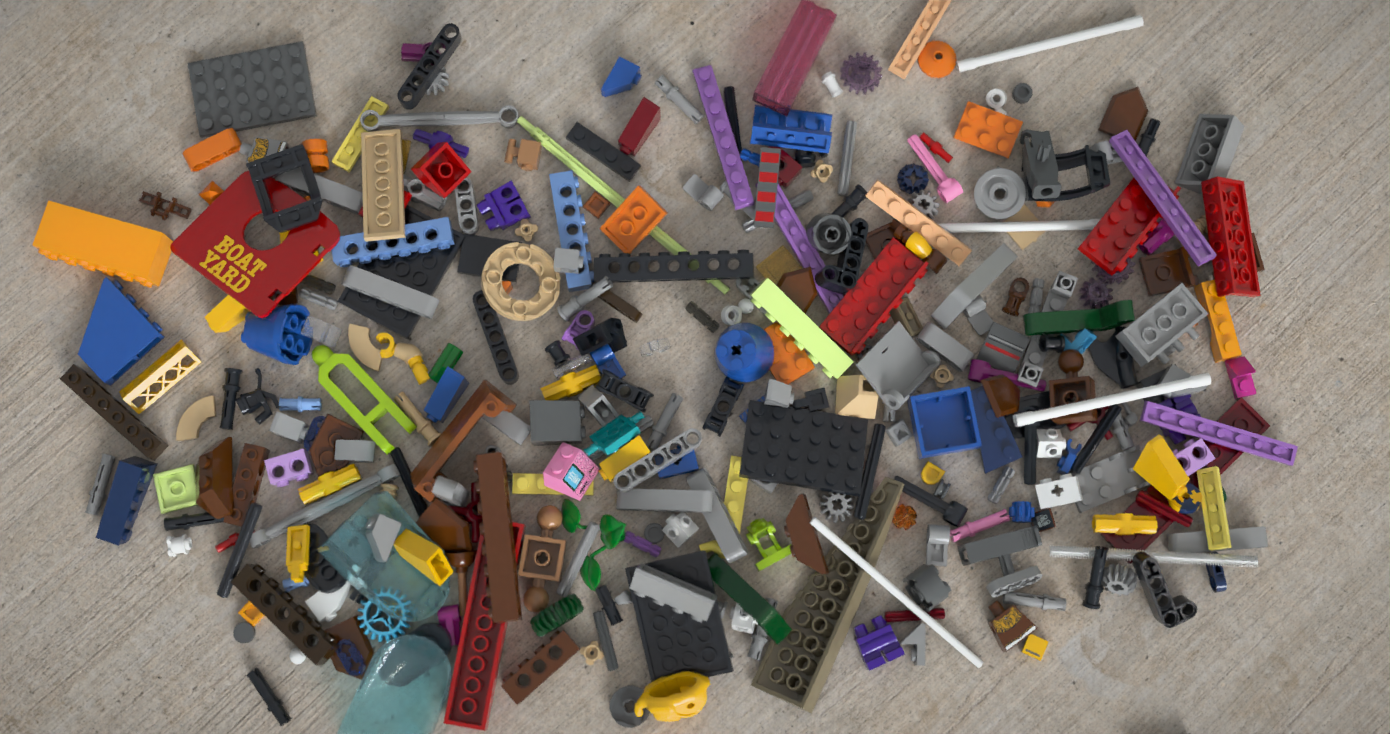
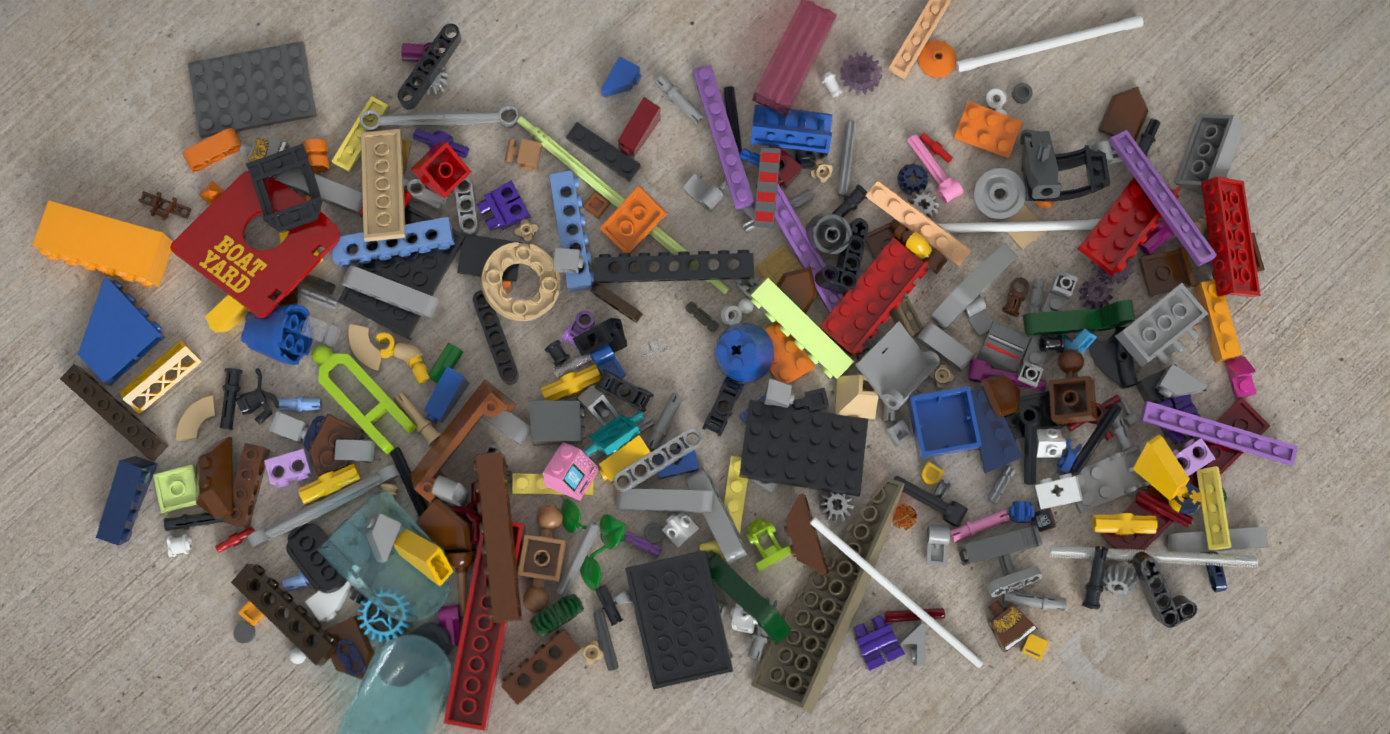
light grey pin [85,454,116,516] -> none
black axle [217,503,262,598] -> none
black pin [246,668,292,727] -> none
yellow hinge [286,525,310,583] -> none
light grey pin [557,276,613,321] -> none
dark grey plate [609,686,650,728] -> none
light grey slope [630,563,718,622] -> none
yellow piece [634,671,710,722] -> none
black axle [854,424,886,520] -> none
dark grey brick [903,564,951,612] -> none
white piece [1013,373,1211,427] -> none

